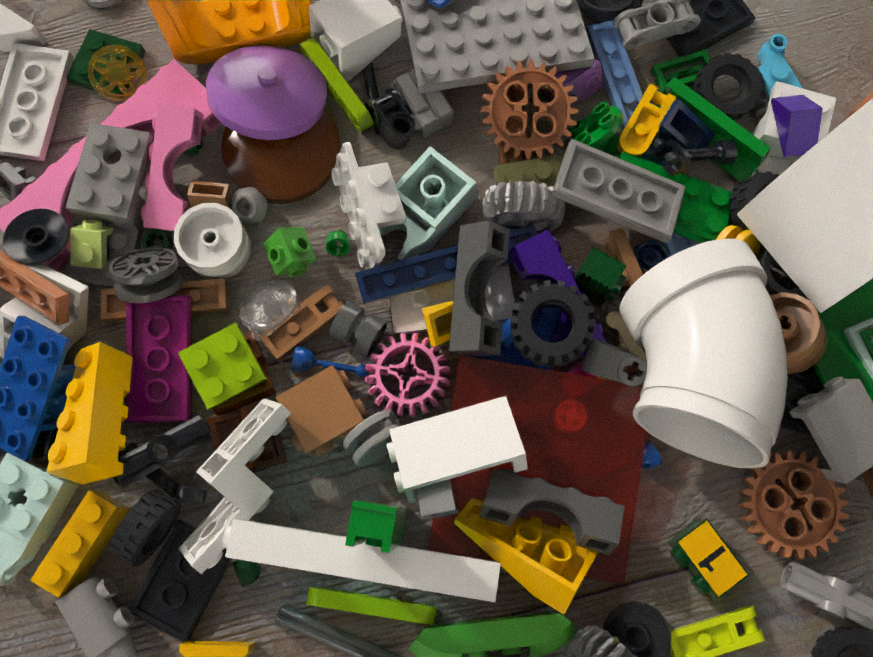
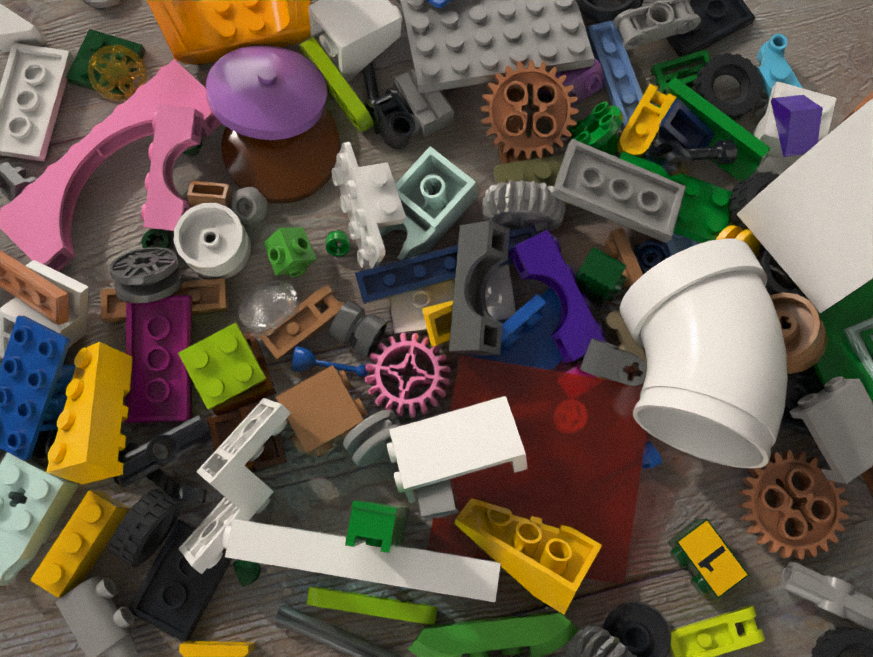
black dish [3,209,69,265] -> none
light grey bracket [65,123,153,289] -> none
yellowish green bracket [70,220,113,269] -> none
dark grey arch [479,468,625,555] -> none
black tyre [510,280,596,368] -> none

